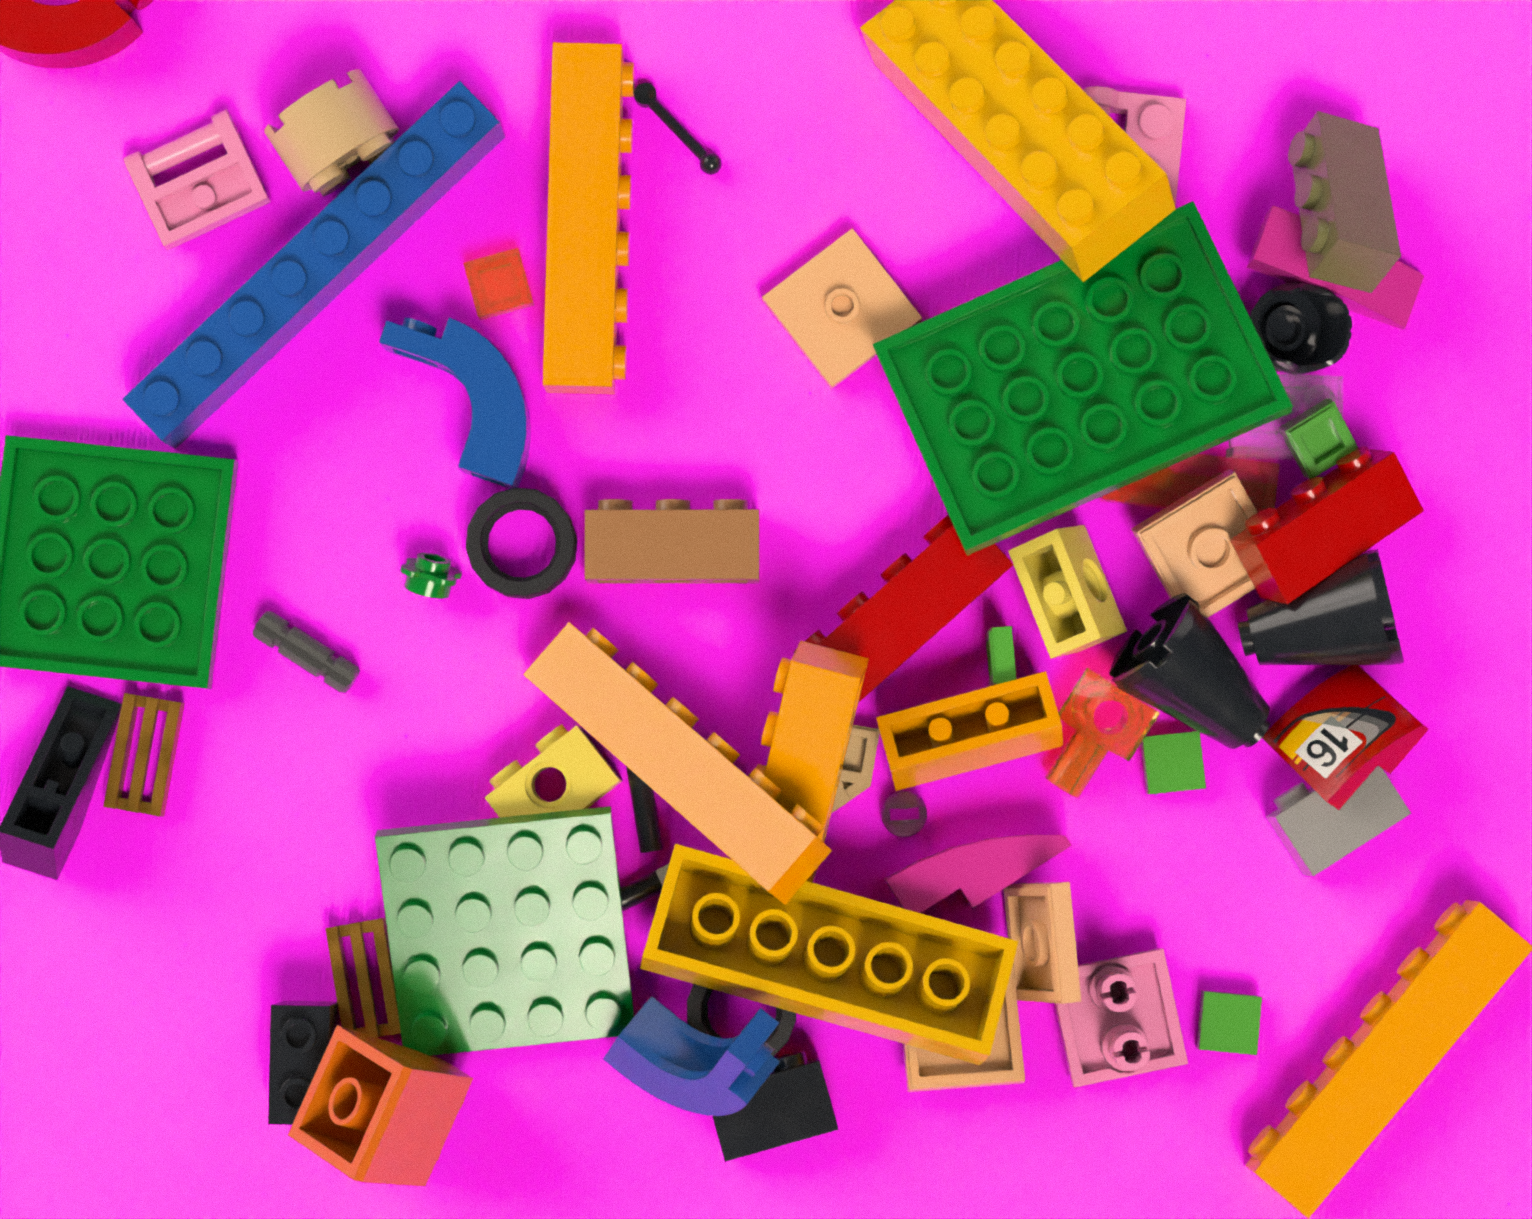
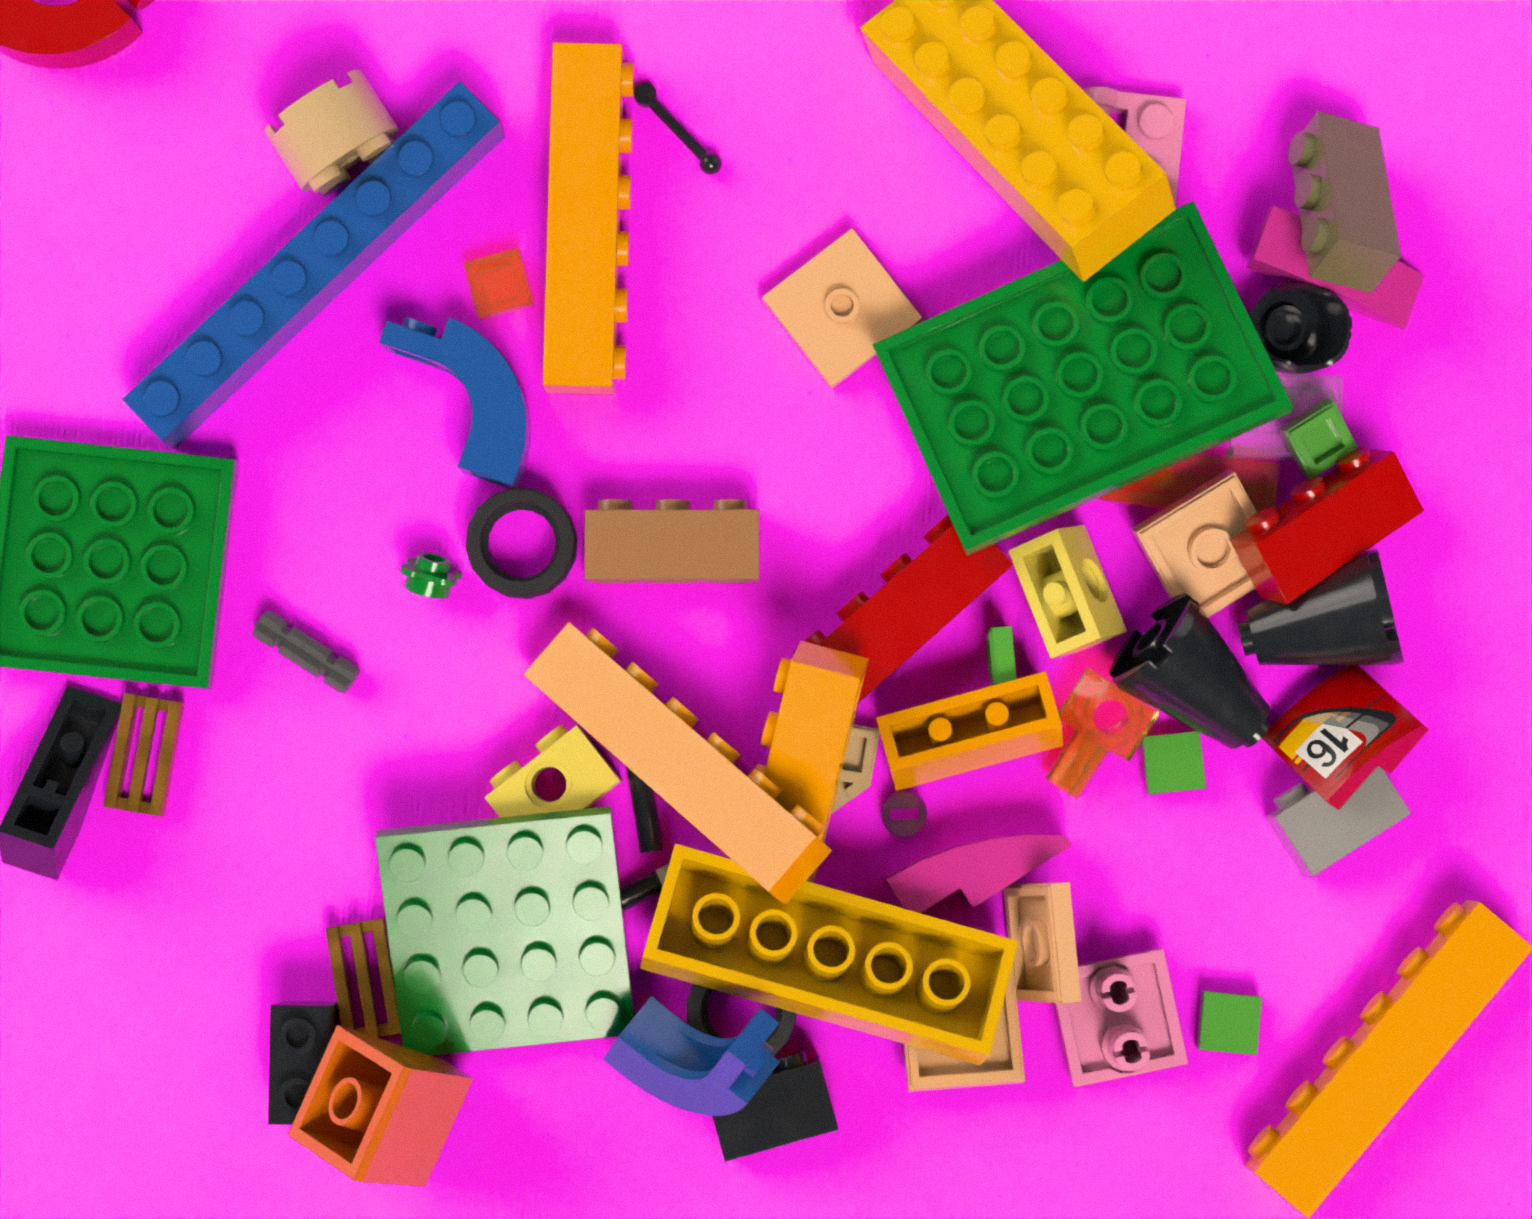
bright pink plate [123,109,271,250] -> none

